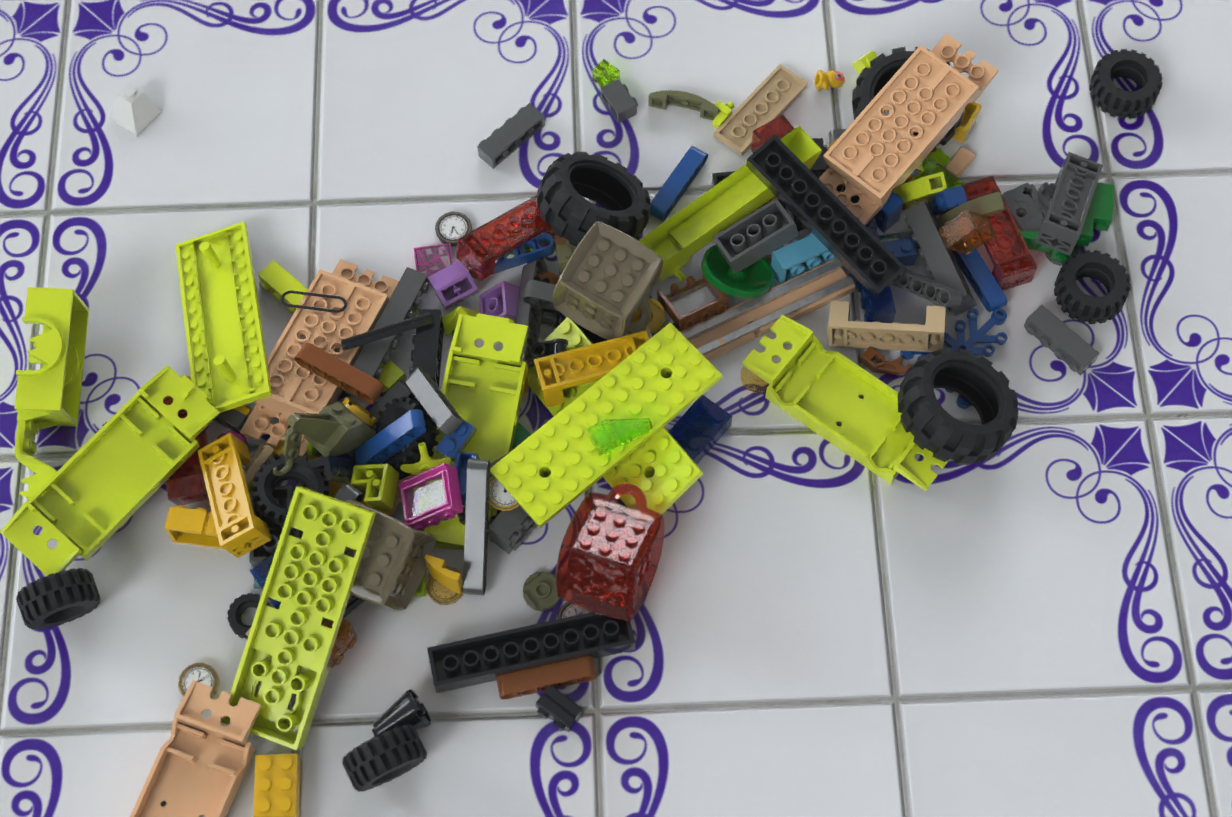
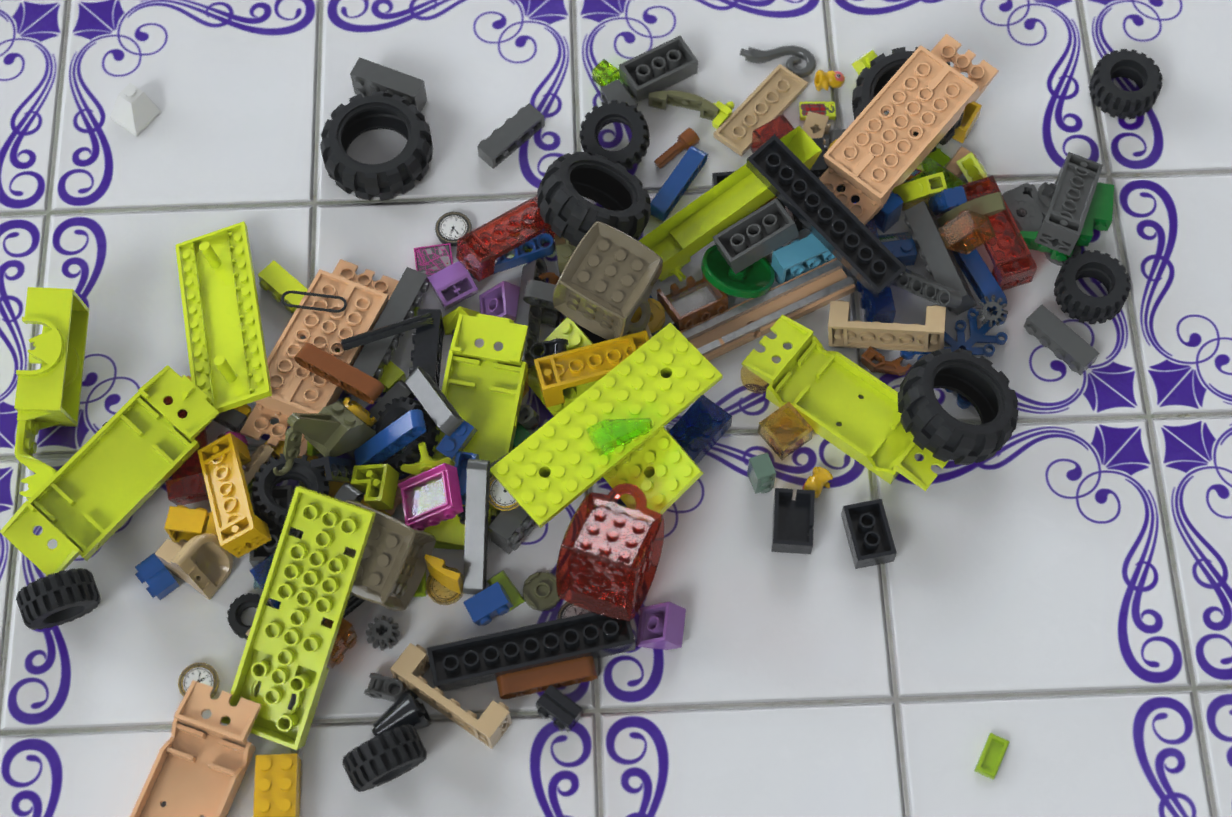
none -> blue brick [135,553,180,600]
none -> tan piece [155,533,233,600]
none -> black tyre [320,92,433,201]
none -> dark grey brick [350,57,427,111]
none -> dark grey piece [364,673,406,702]
none -> dark grey gear [366,615,401,651]
none -> tan plate [390,643,512,749]
none -> blue brick [463,582,513,626]
none -> lime tile [487,570,525,612]
none -> dark grey rock [518,404,539,430]
none -> black tyre [580,100,650,170]
none -> dark grey brick [619,36,698,102]
none -> medium lavender slope [636,602,686,650]
none -> dark orange piece [654,128,700,169]
none -> dark grey plant [740,45,816,78]
none -> sand green brick [747,452,776,494]
none -> clear yellow piece [758,402,814,460]
none -> black piece [771,488,815,554]
none -> tile [799,101,836,120]
none -> tan brick [803,111,831,145]
none -> yellow animal [803,467,833,498]
none -> black brick [841,499,897,569]
none -> neon yellow slope [956,152,991,192]
none -> lime tile [974,733,1010,780]
none -> dark grey gear [976,295,1008,327]

